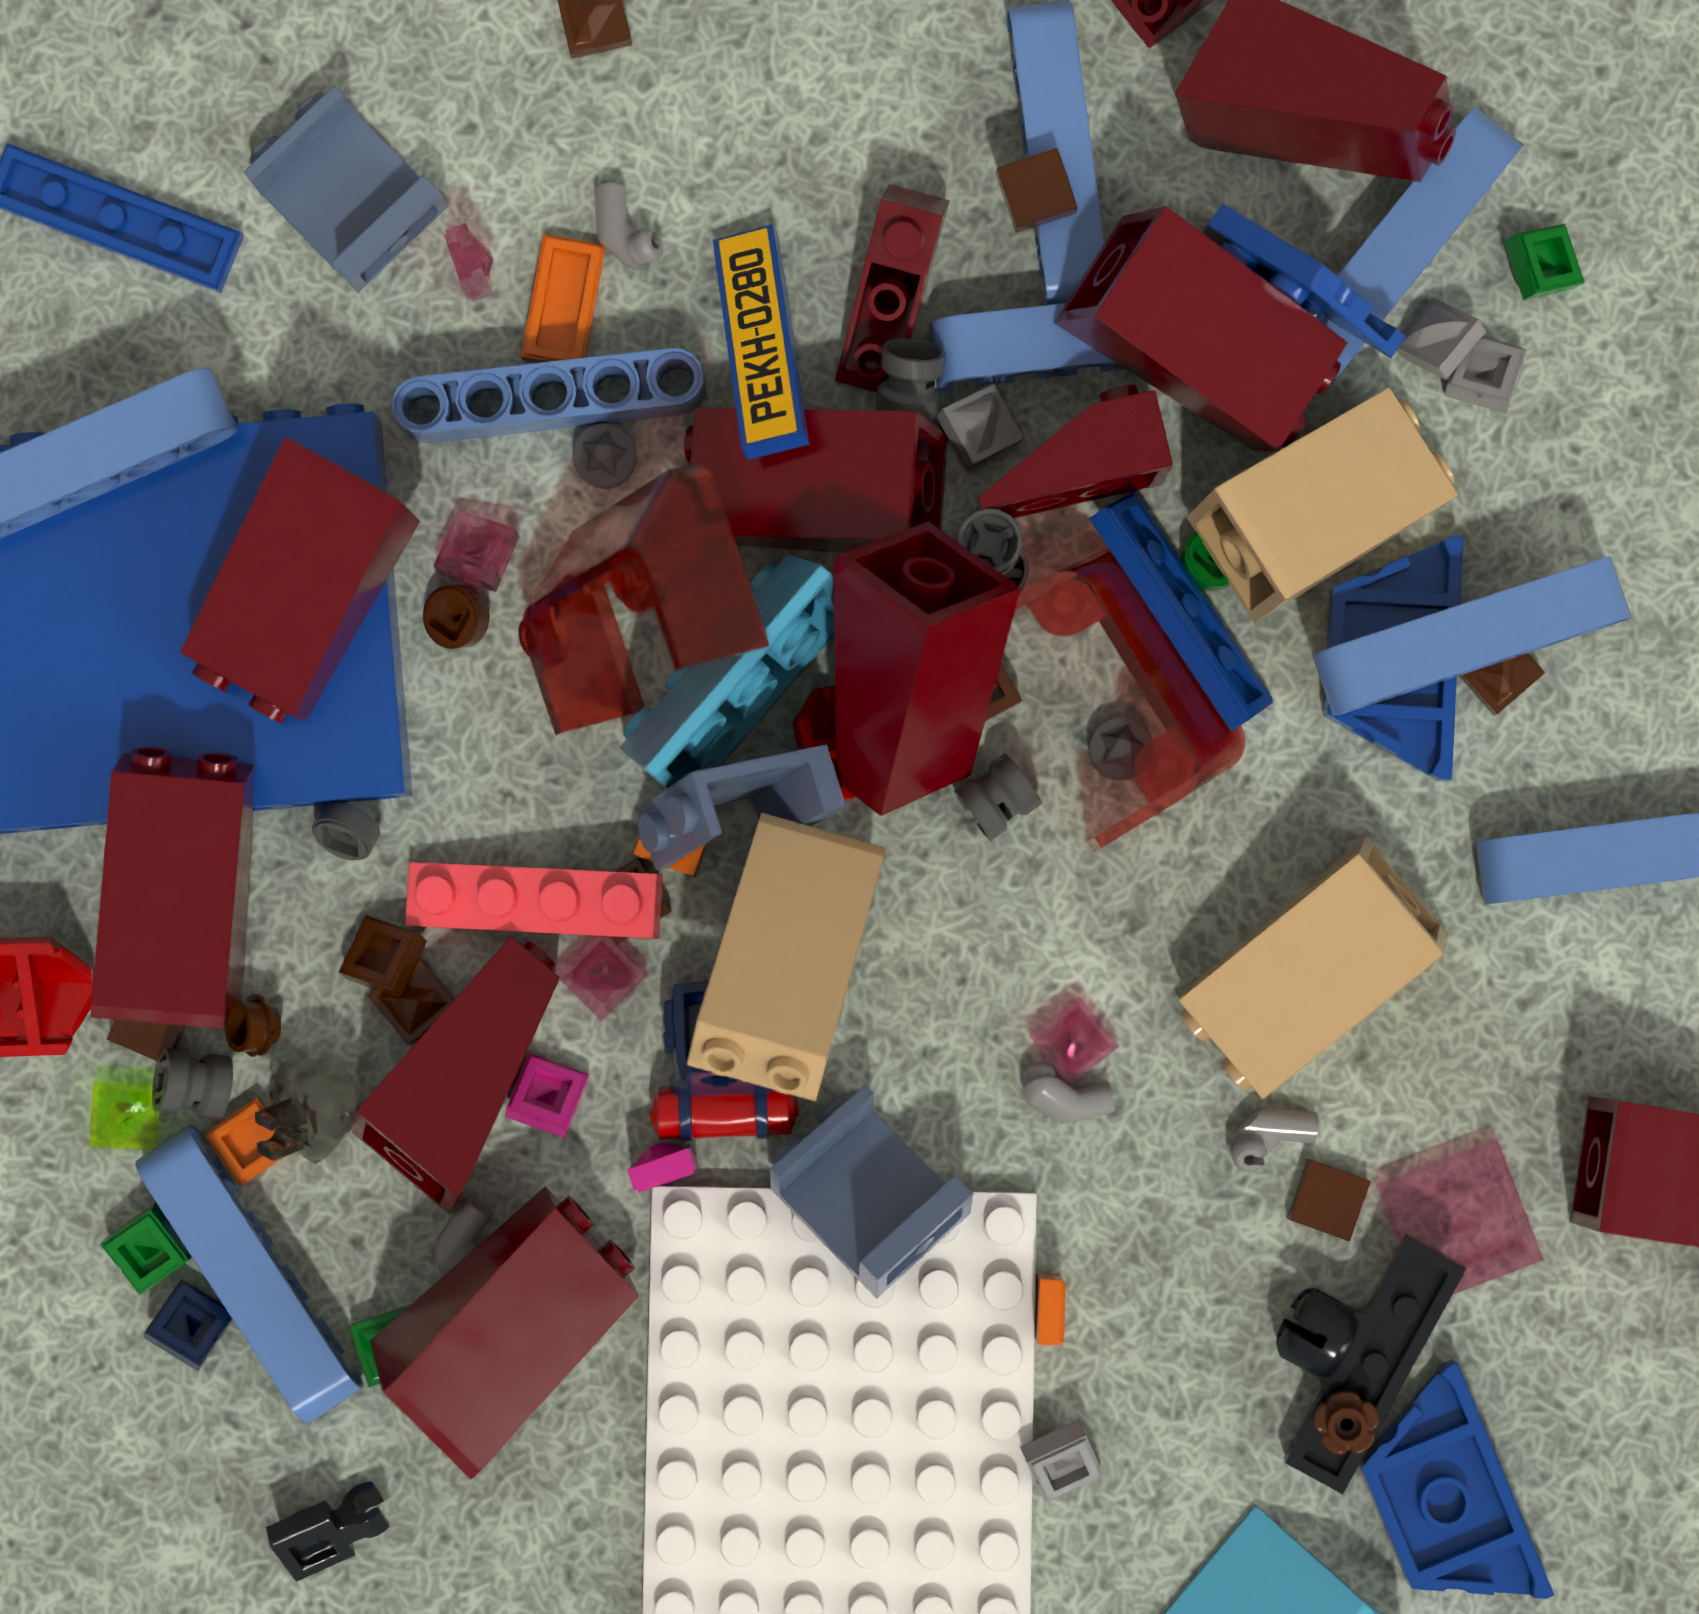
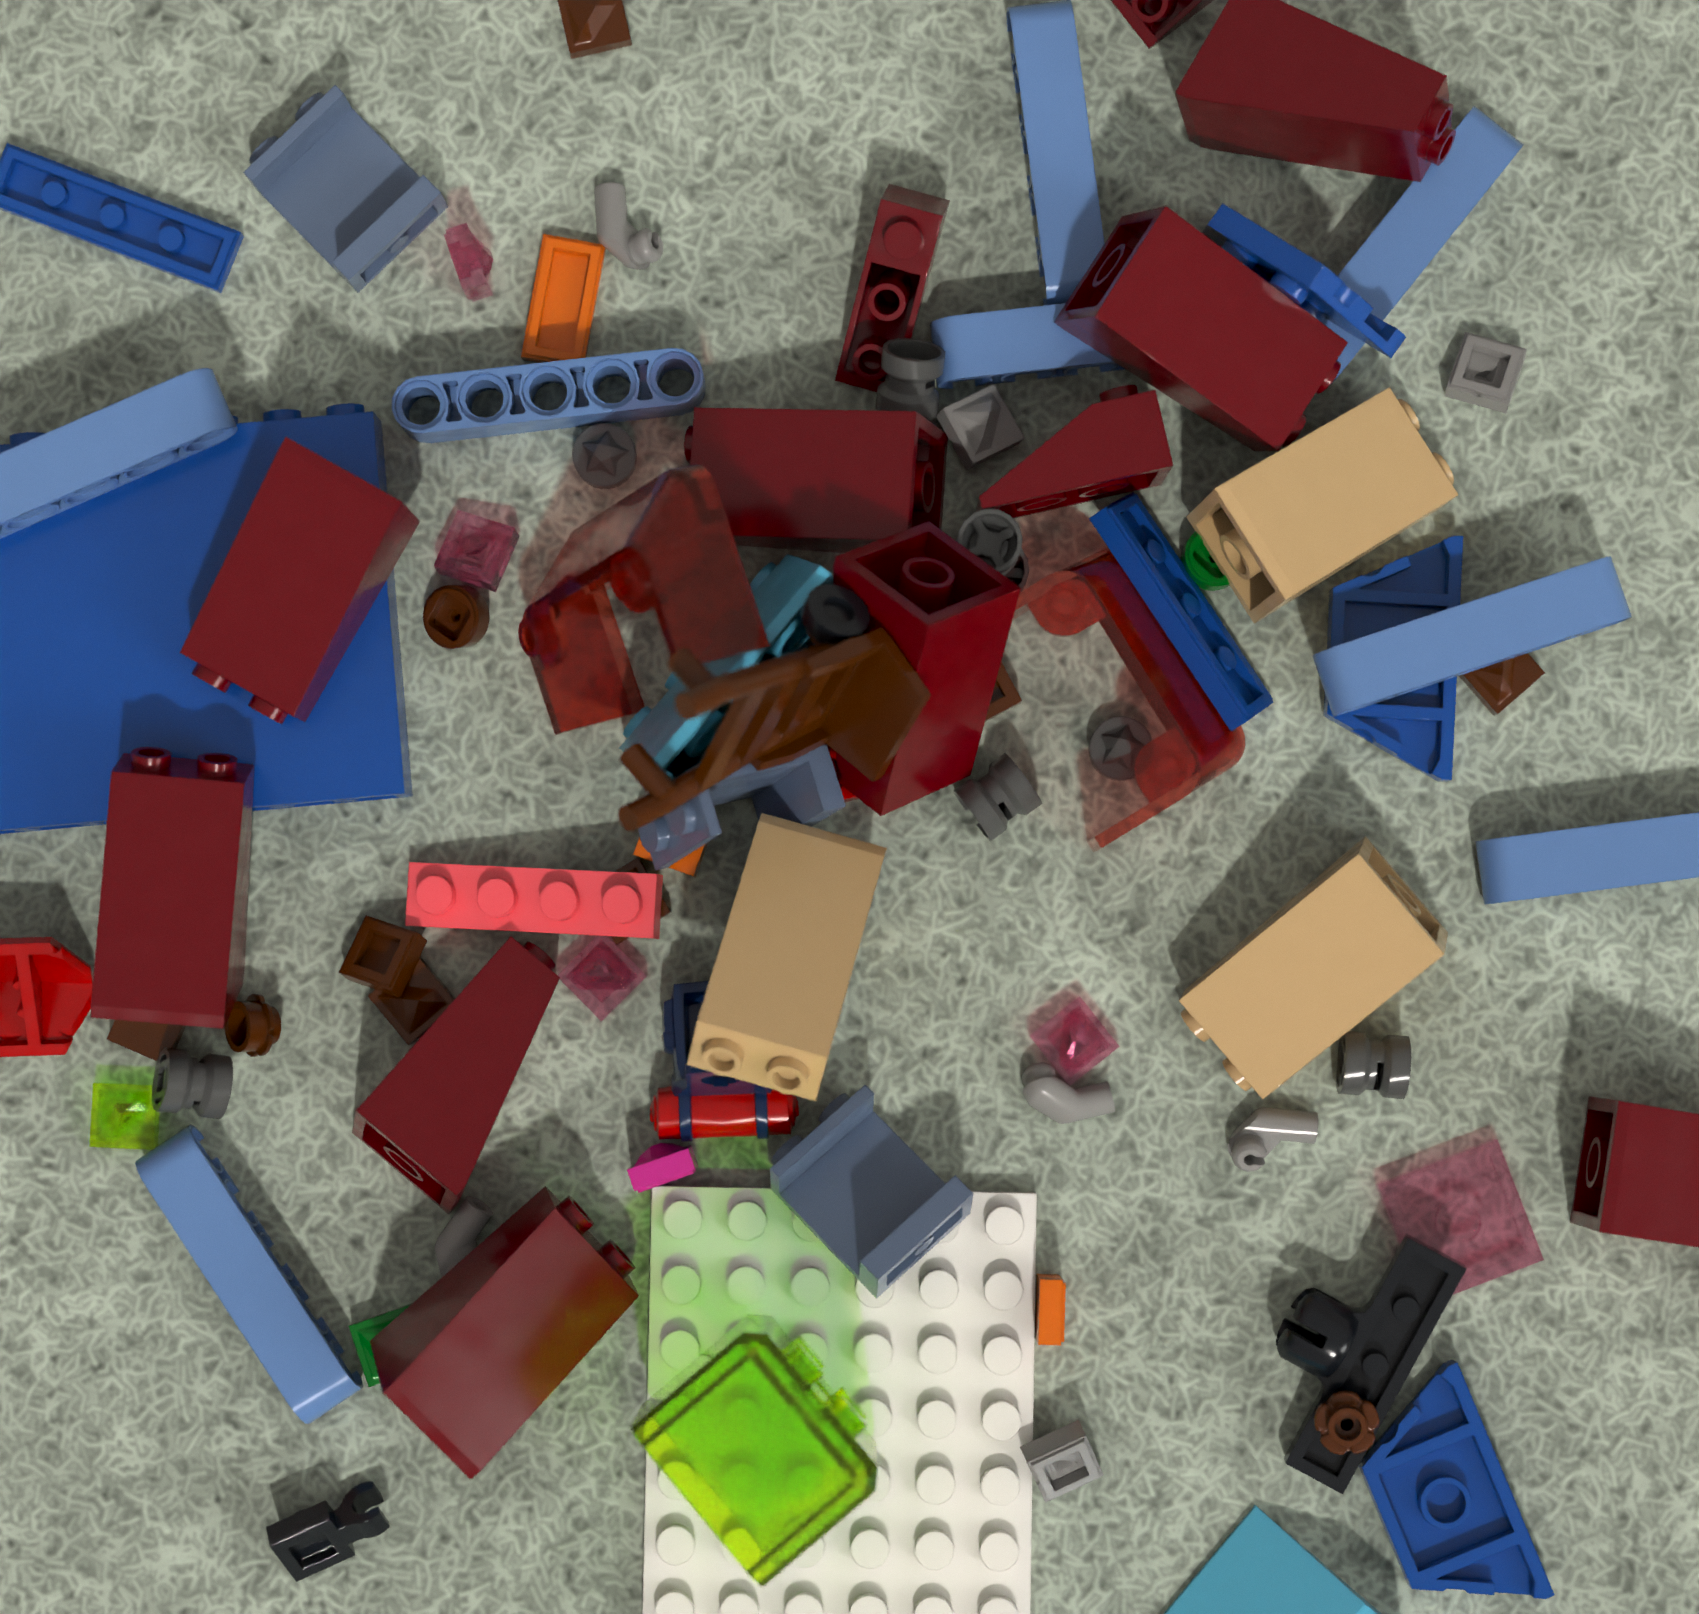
green tile [100,1203,192,1294] -> none
dark blue tile [144,1279,233,1372] -> none
orange tile [204,1097,295,1187] -> none
clear smoke piece [255,1058,358,1164] -> none
dark grey tile [312,802,380,860] -> none
dark pink tile [505,1053,589,1138] -> none
tile [713,224,810,460] -> none
reddish brown tile [995,148,1078,233] -> none
reddish brown tile [1287,1158,1371,1242] -> none
light grey tile [1397,297,1486,380] -> none
green tile [1504,224,1585,301] -> none
none -> reddish brown hand [618,584,931,831]
none -> clear neon green plate [630,1314,878,1587]
none -> dark grey wheel [1336,1031,1411,1099]

